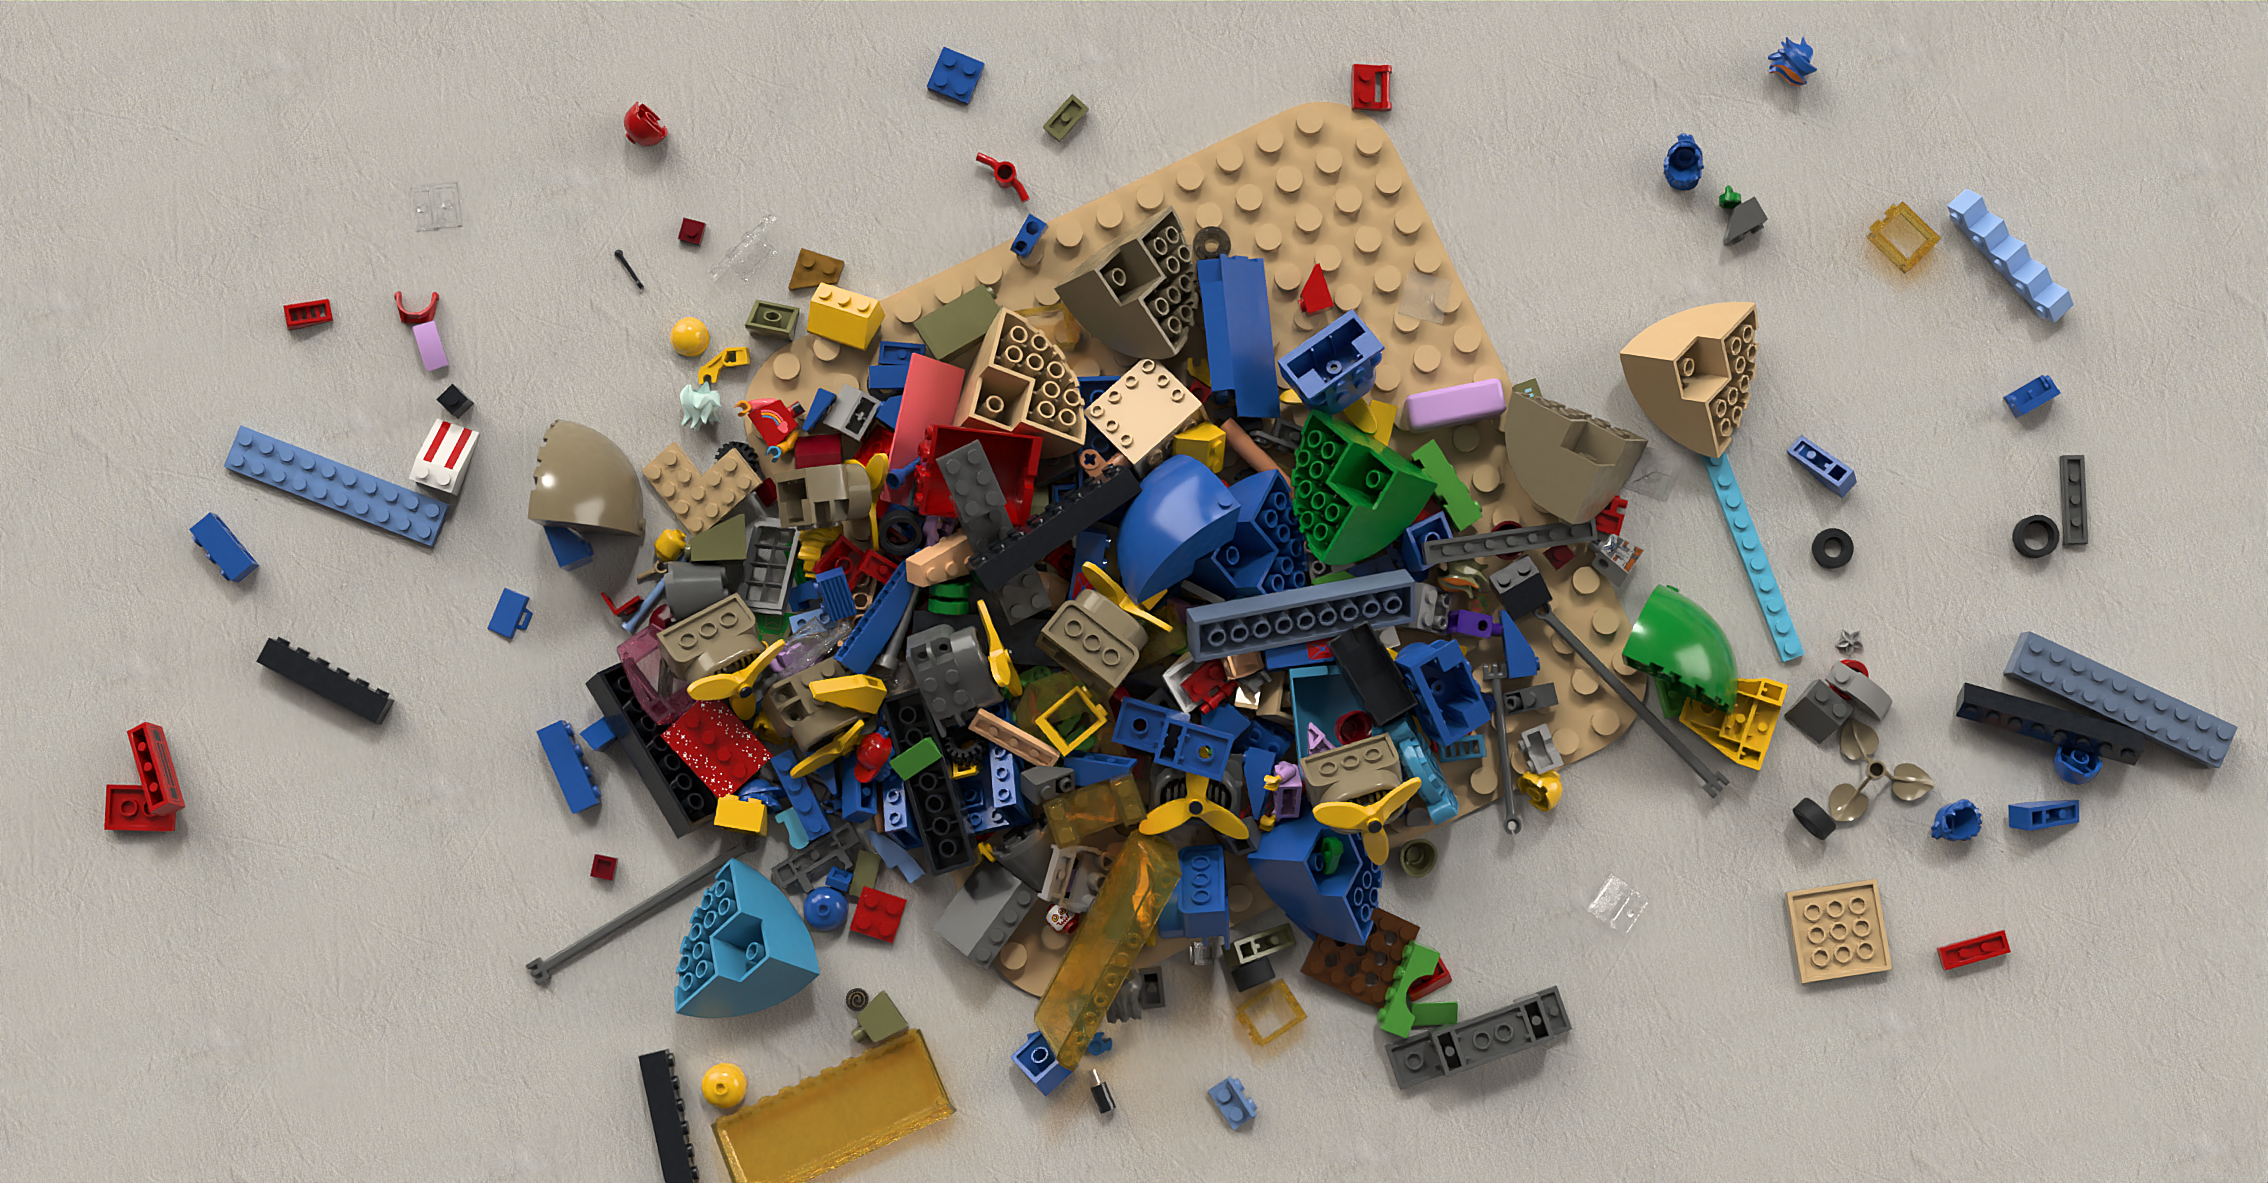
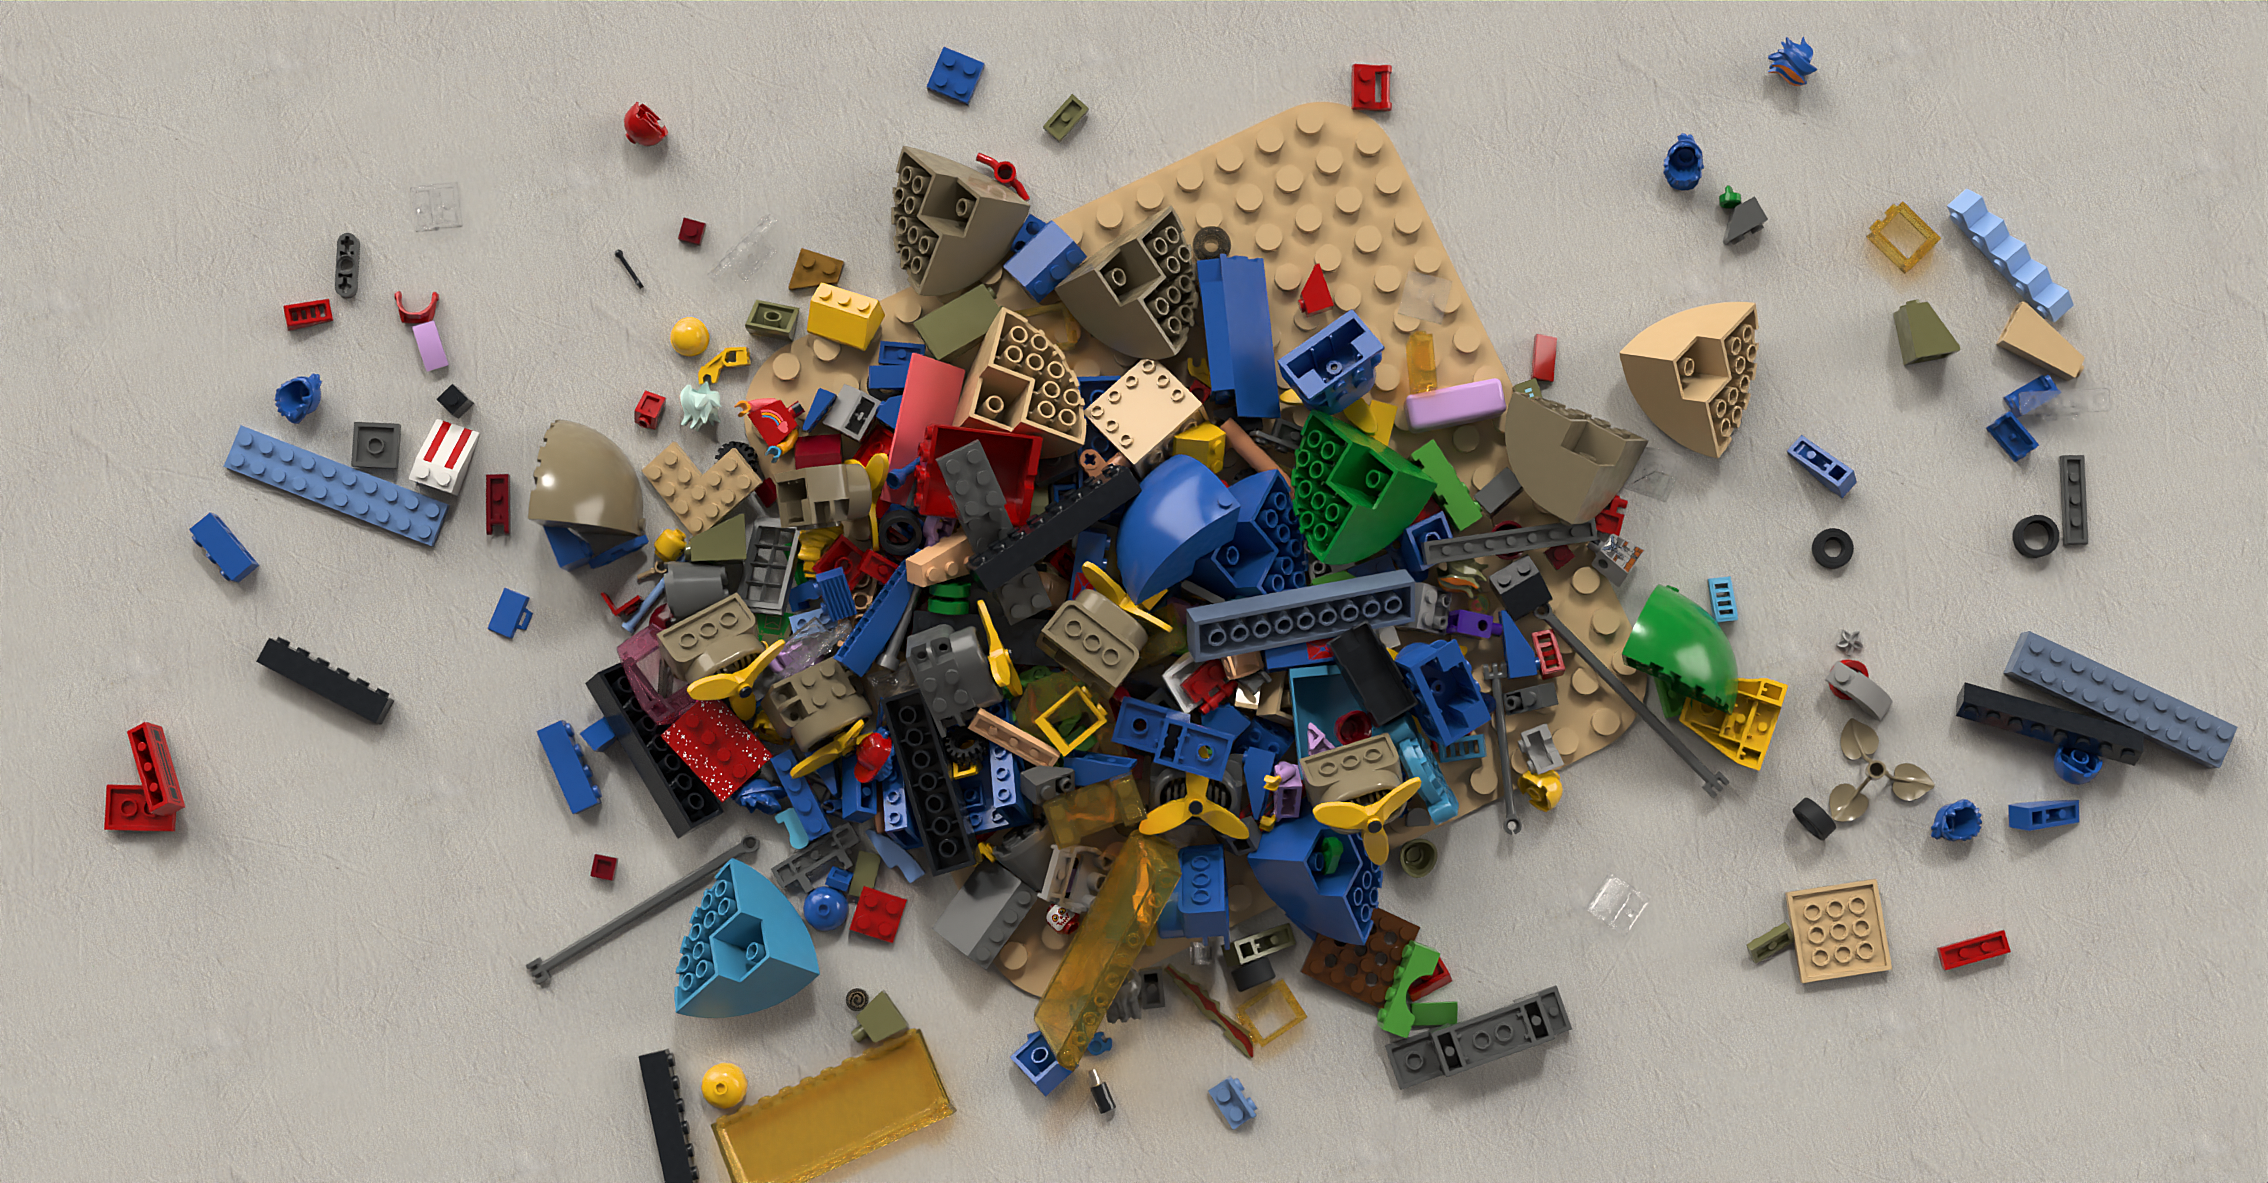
yellow slope [714,794,768,837] -> none
yellow slope [809,674,887,714] -> none
bright green slope [889,737,943,781] -> none
medium azure plate [1700,451,1805,662] -> none
dark grey slope [1784,679,1854,744] -> none
none -> blue hair [274,373,322,424]
none -> dark grey beam [335,233,360,299]
none -> dark grey plate [351,422,401,469]
none -> dark red hinge [486,474,511,535]
none -> blue tile [588,535,649,569]
none -> red bracket [634,390,666,430]
none -> dark tan brick [891,146,1031,296]
none -> slope [1003,220,1087,303]
none -> olive sword [1164,963,1253,1059]
none -> clear yellow window [1405,331,1437,395]
none -> dark grey hinge [1473,467,1524,520]
none -> slope [1531,334,1557,382]
none -> red slope [1531,629,1565,680]
none -> dark azure slope [1708,576,1738,623]
none -> olive plate [1746,922,1794,964]
none -> olive slope [1893,299,1961,365]
none -> blue hinge [1986,411,2039,462]
none -> tan slope [1996,301,2085,381]
none -> clear bracket [2019,388,2111,421]

